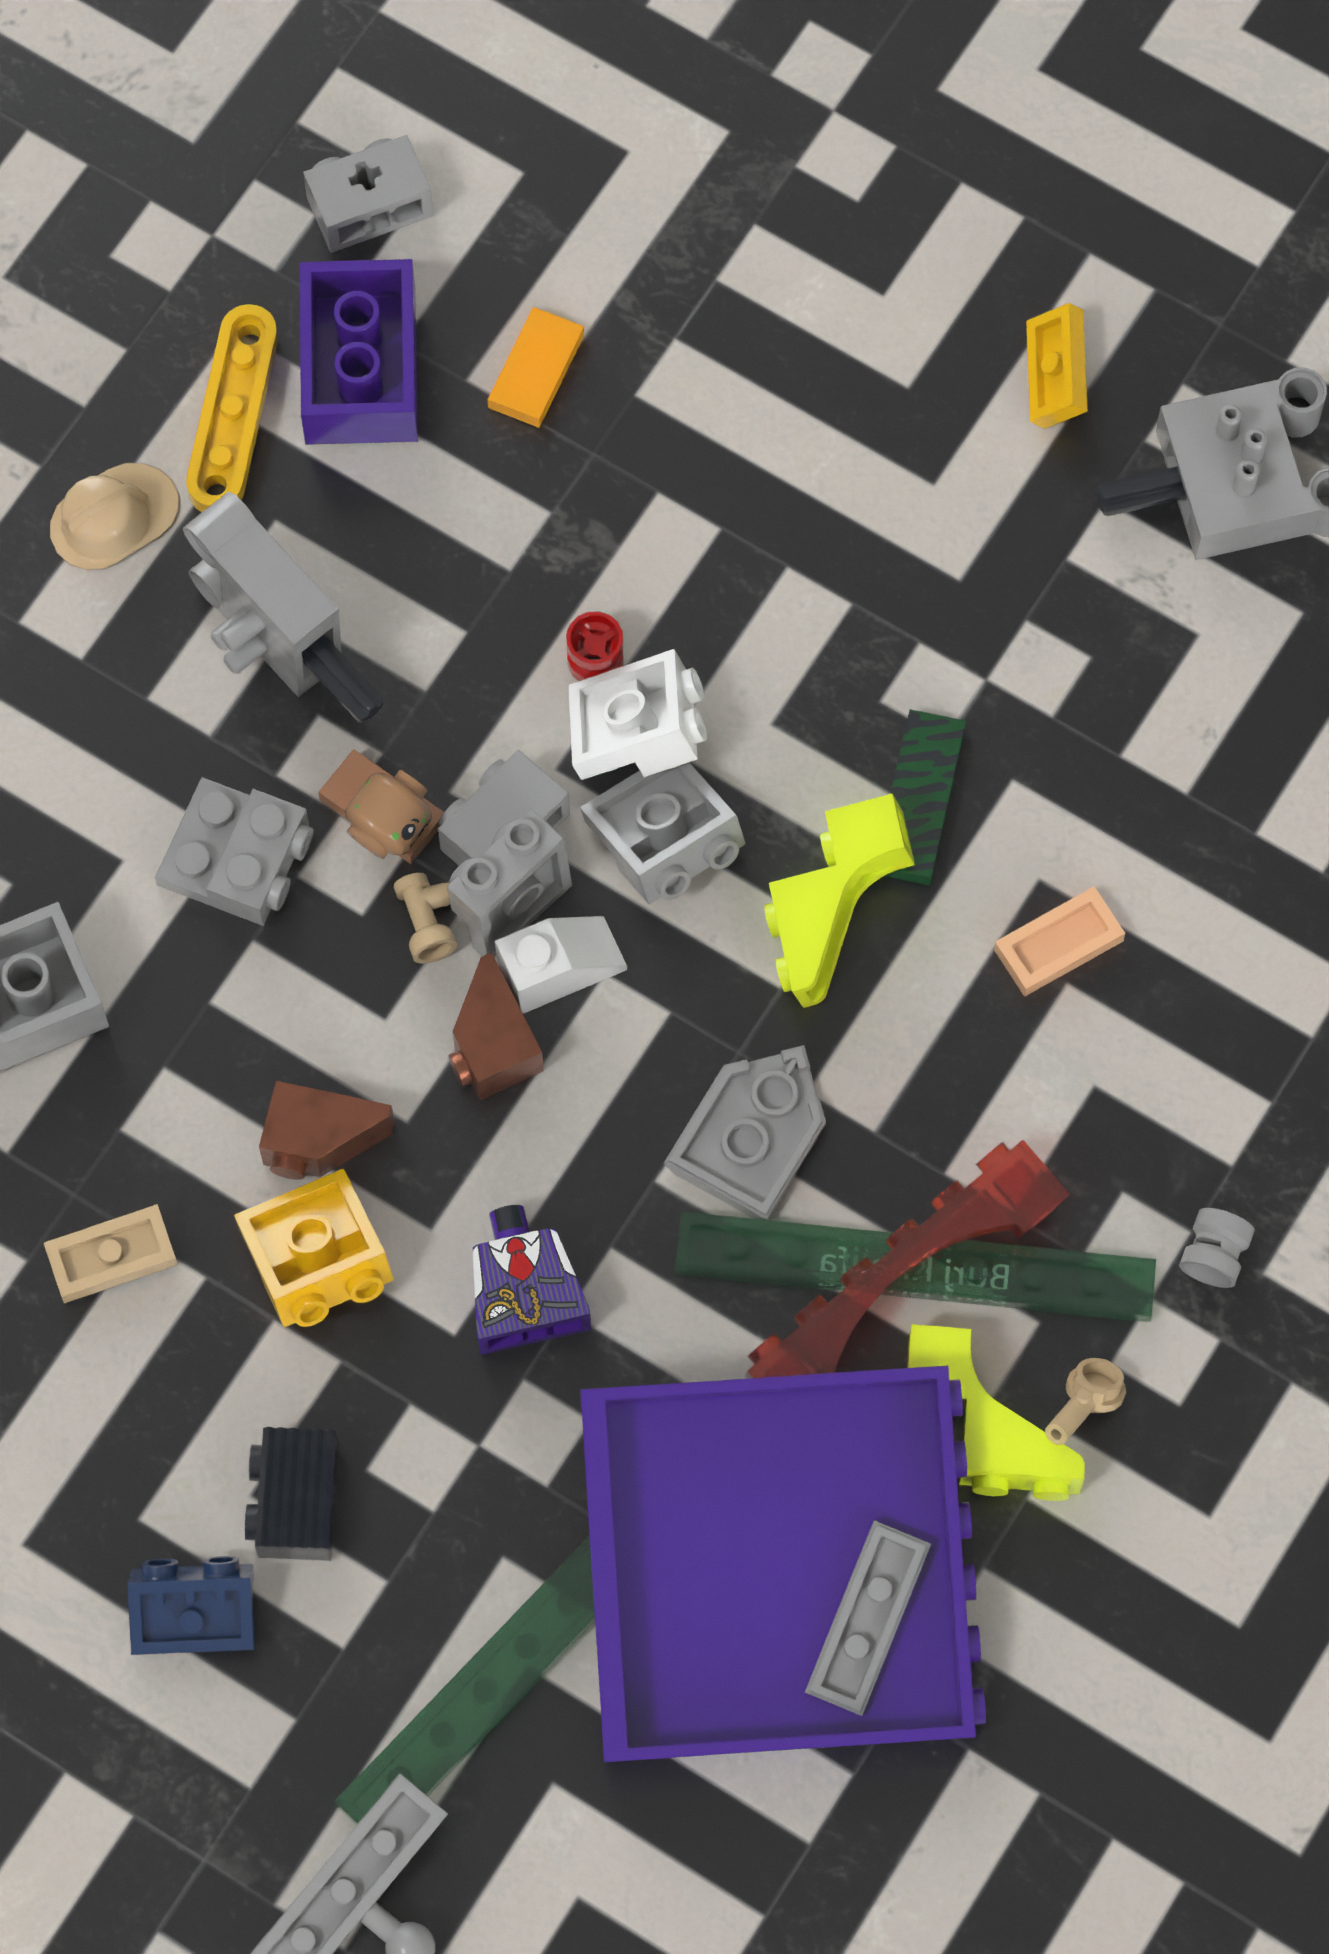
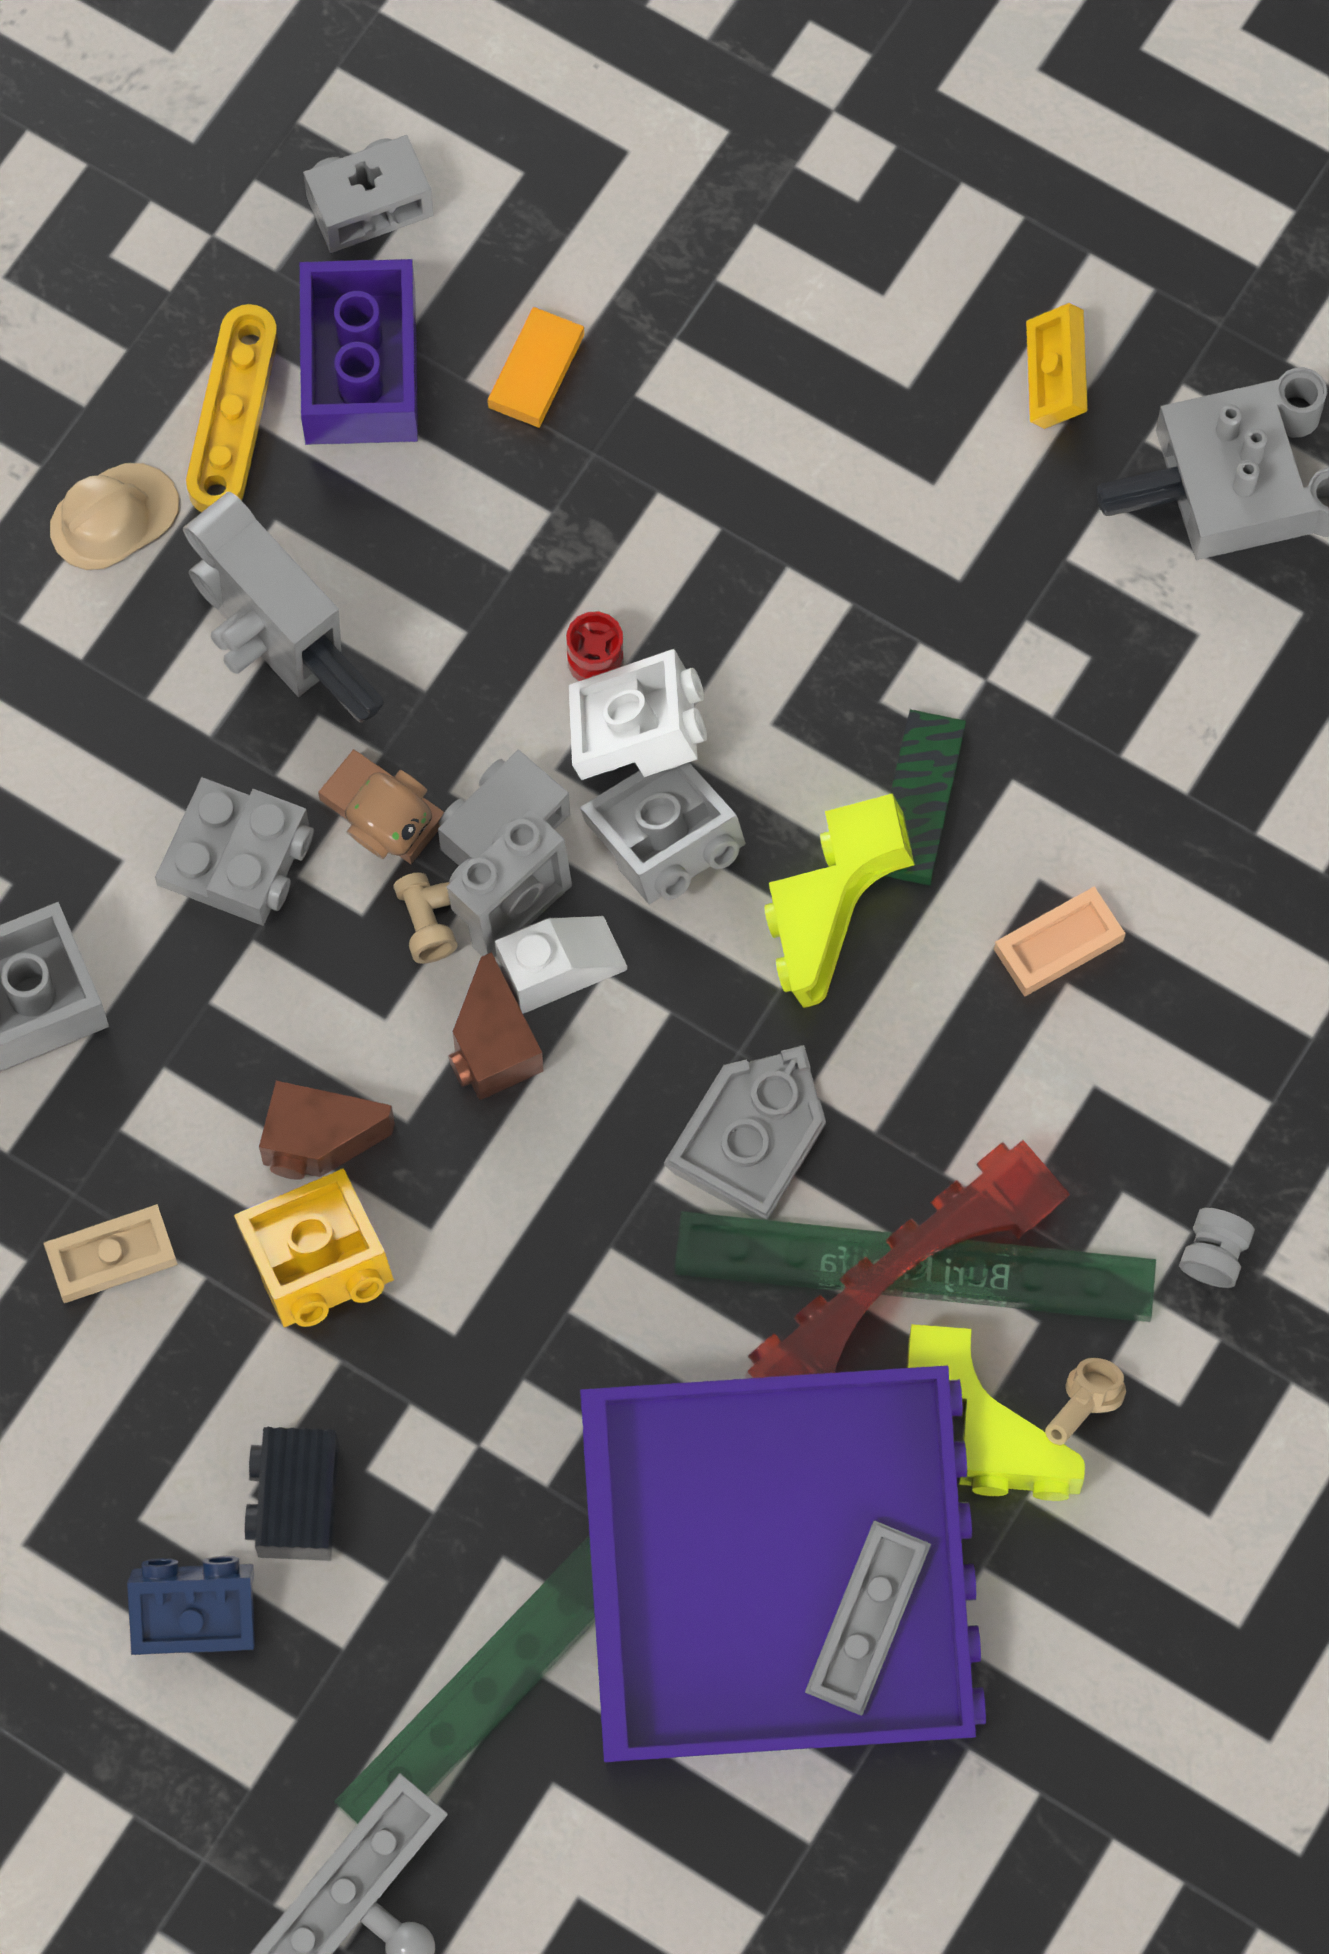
torso [473,1205,591,1355] -> none

